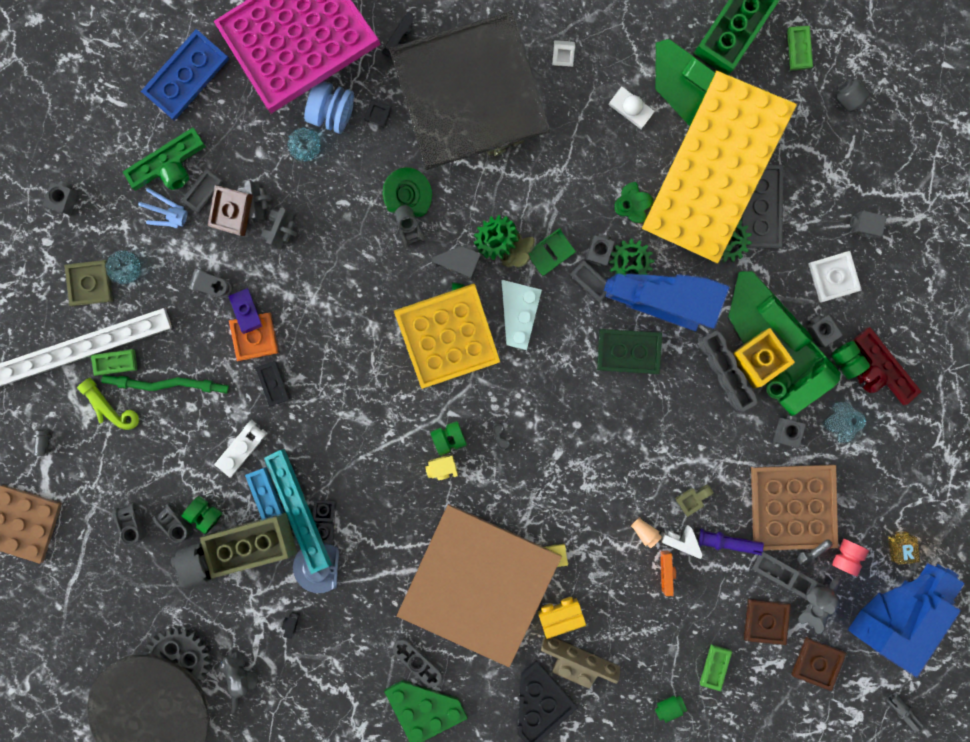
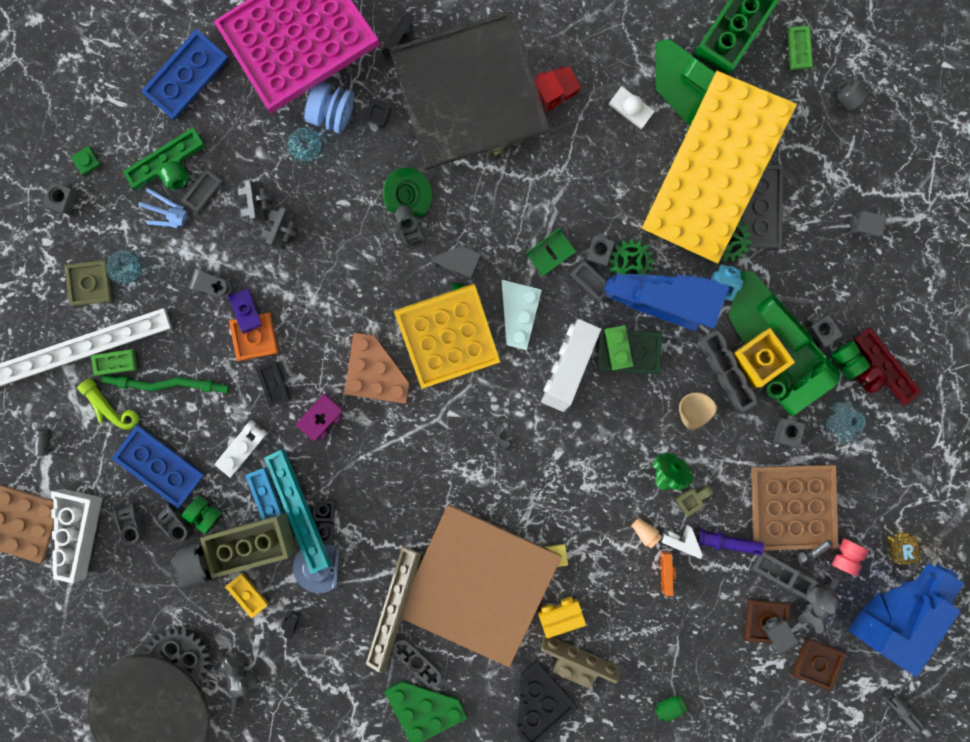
tile [207,185,253,236] -> none
light yellow brick [425,454,458,480] -> none
green wheel [430,421,467,456] -> none
green gear [474,215,519,260] -> none
olive plate [500,233,535,268] -> none
white slope [552,41,575,67] -> none
green plate [614,182,653,223] -> none
bright green plate [700,644,732,691] -> none
white tile [808,251,862,303] -> none
none -> white wedge [51,489,103,583]
none -> green plate [71,146,102,176]
none -> blue plate [111,425,206,509]
none -> yellow plate [225,572,269,619]
none -> magenta brick [295,393,345,442]
none -> nougat plate [344,333,410,404]
none -> dark tan tile [365,546,422,673]
none -> red brick [531,66,582,113]
none -> white wedge [541,319,601,412]
none -> bright green plate [604,325,633,370]
none -> green plant [653,452,694,491]
none -> tan helmet [679,393,717,430]
none -> medium azure brick [711,264,743,301]
none -> dark grey brick [762,616,798,654]

